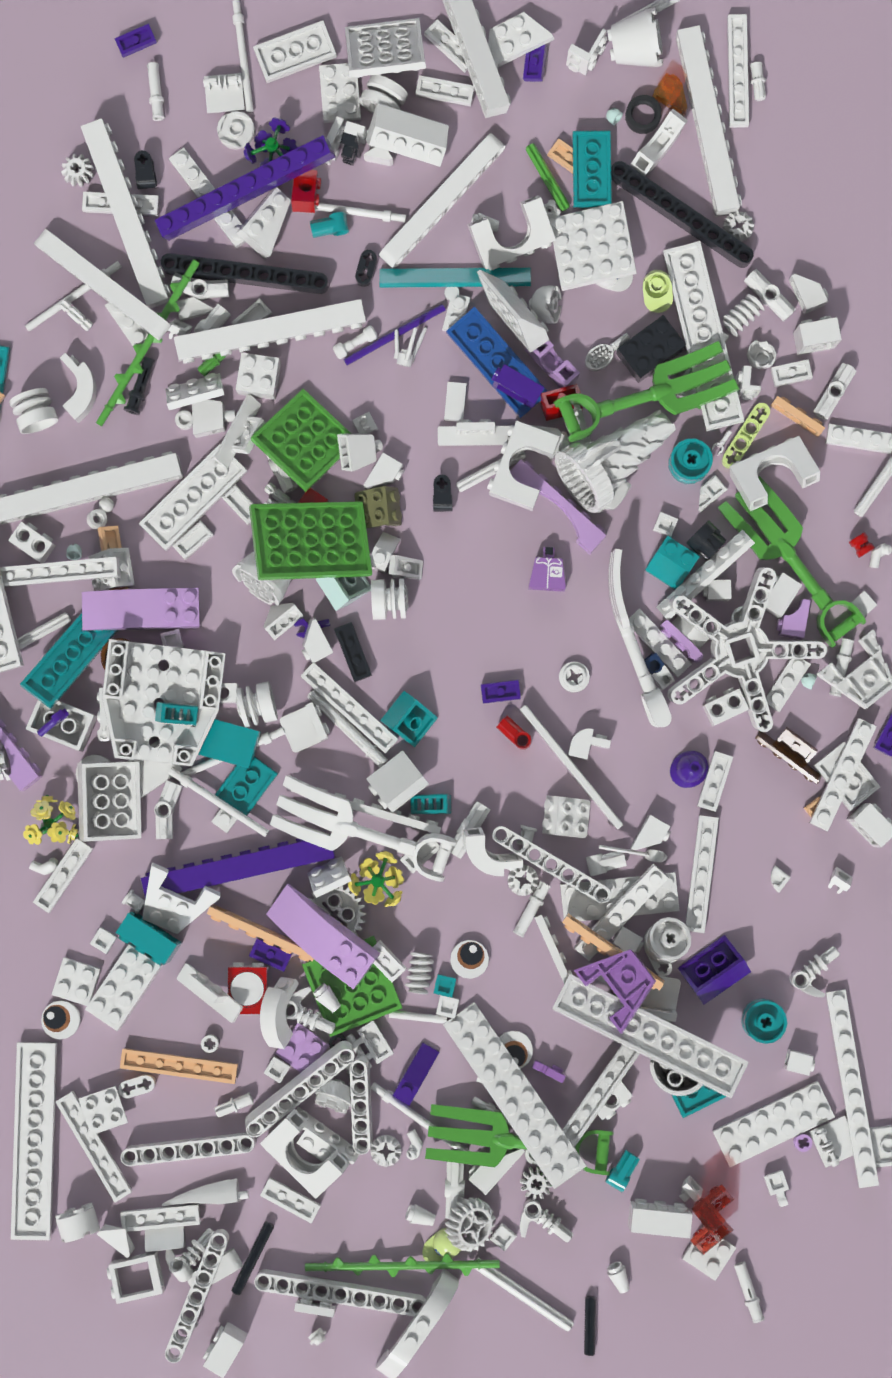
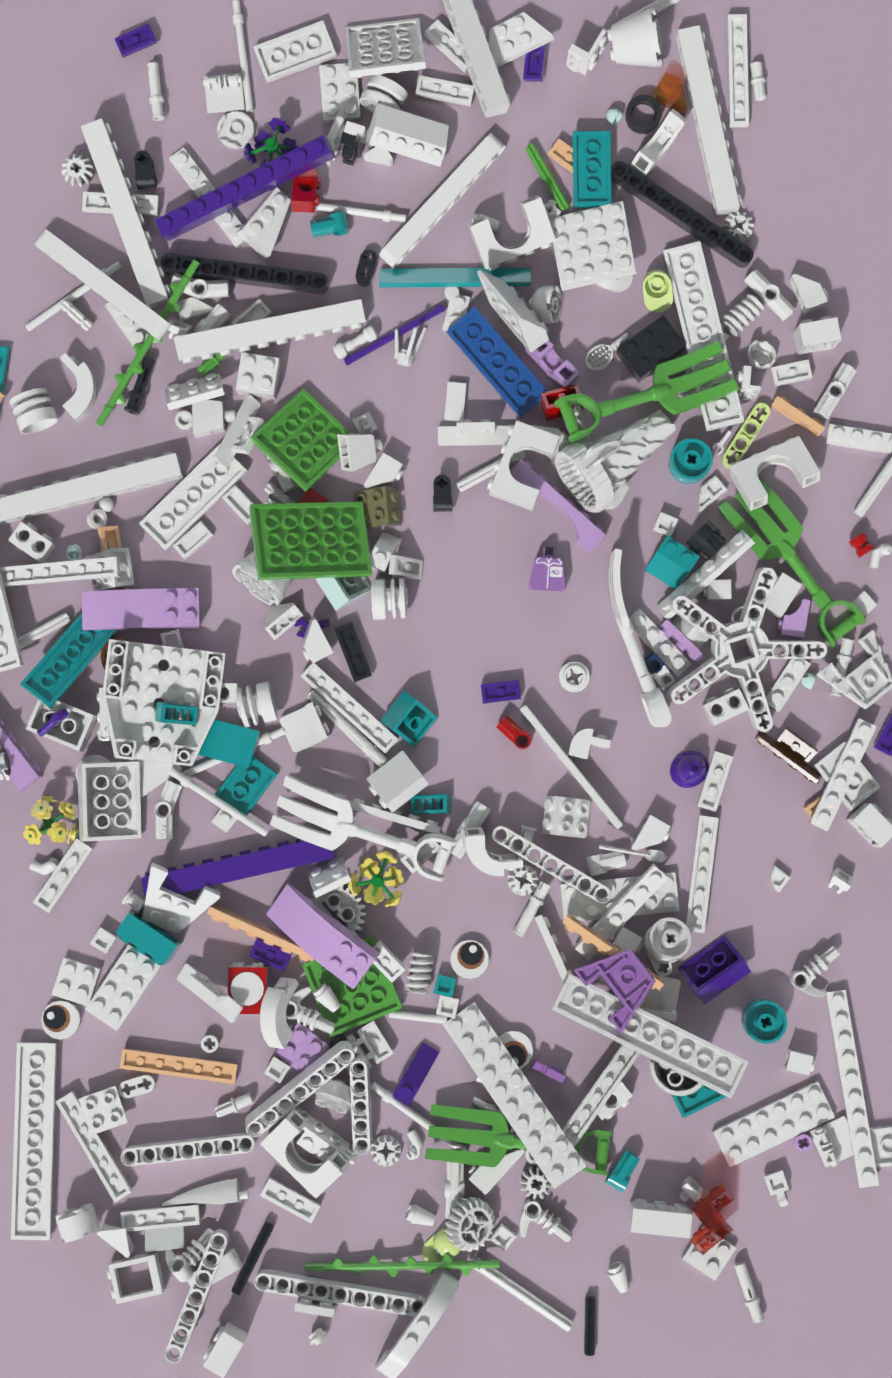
dark purple window [491,364,544,409] -> none

